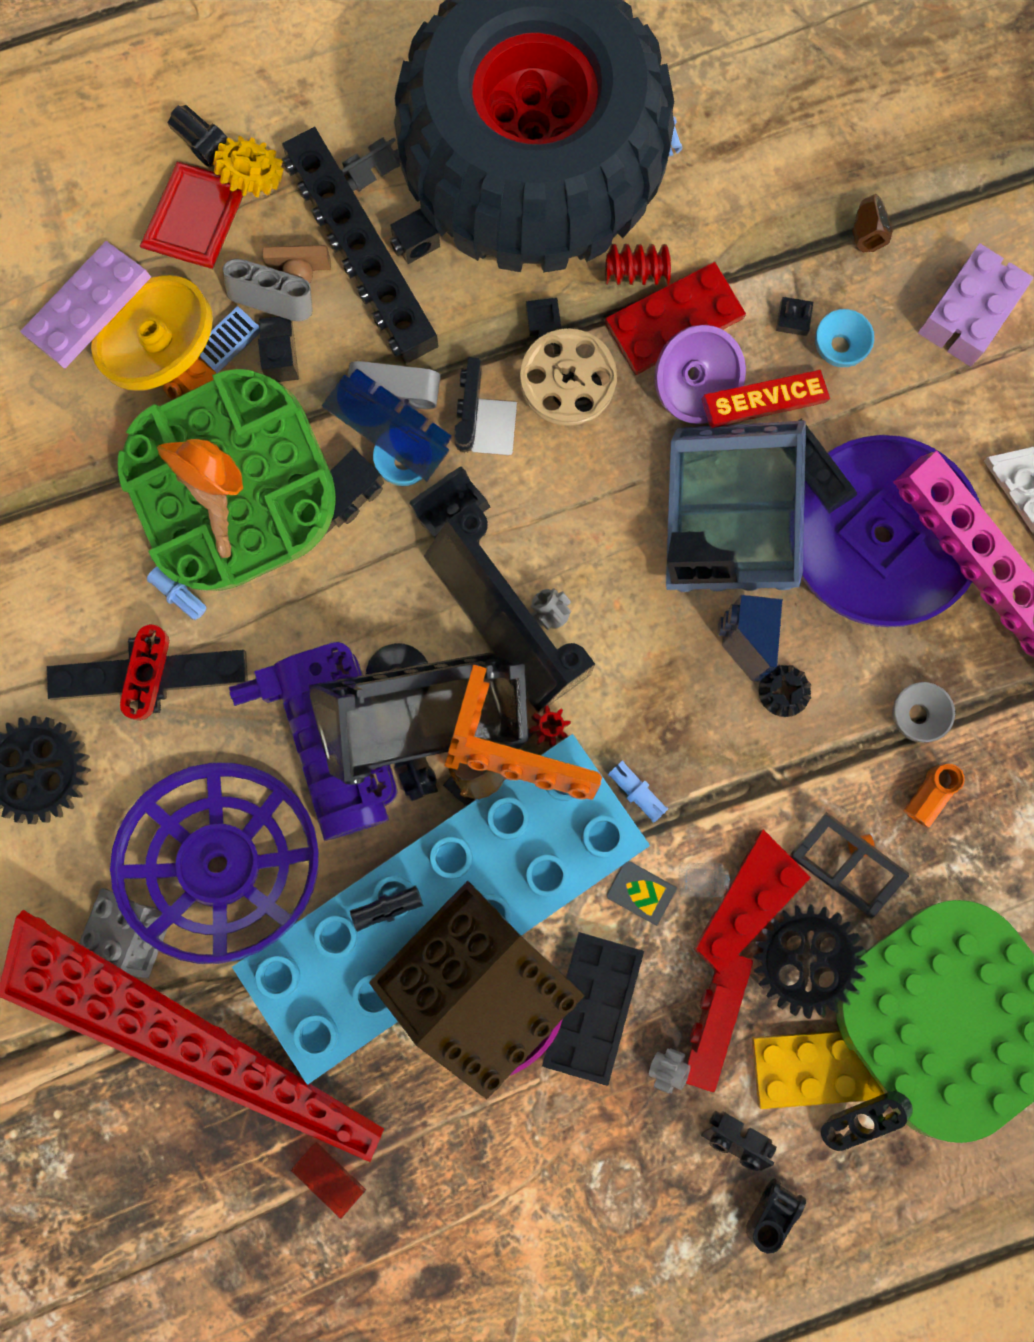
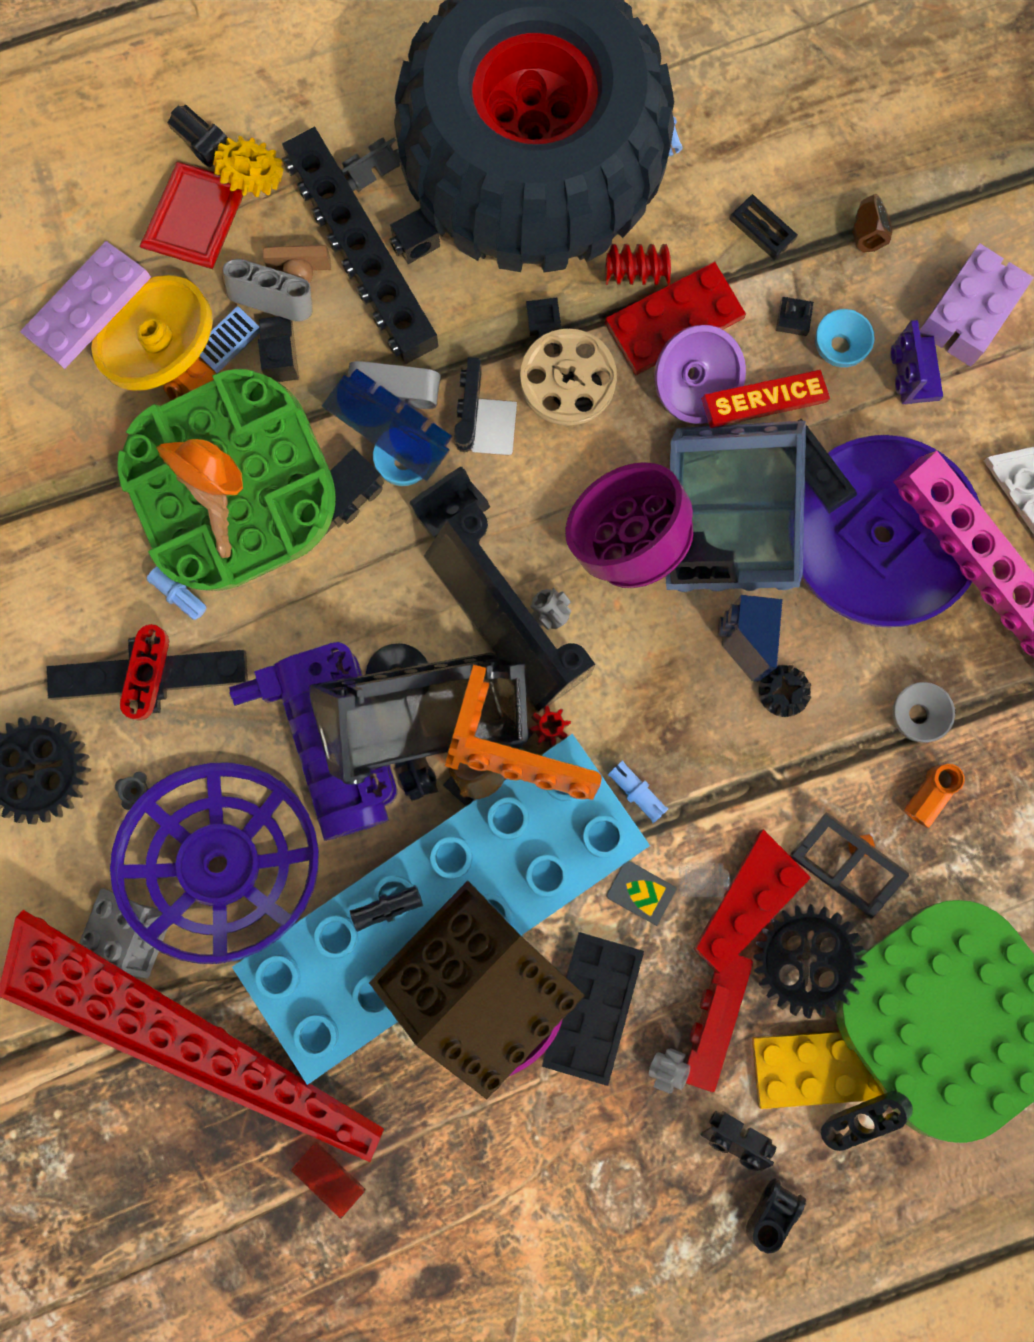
none -> dark grey plate [115,772,149,810]
none -> magenta wheel [565,462,693,588]
none -> black tile [729,194,798,260]
none -> dark purple bracket [890,320,943,405]

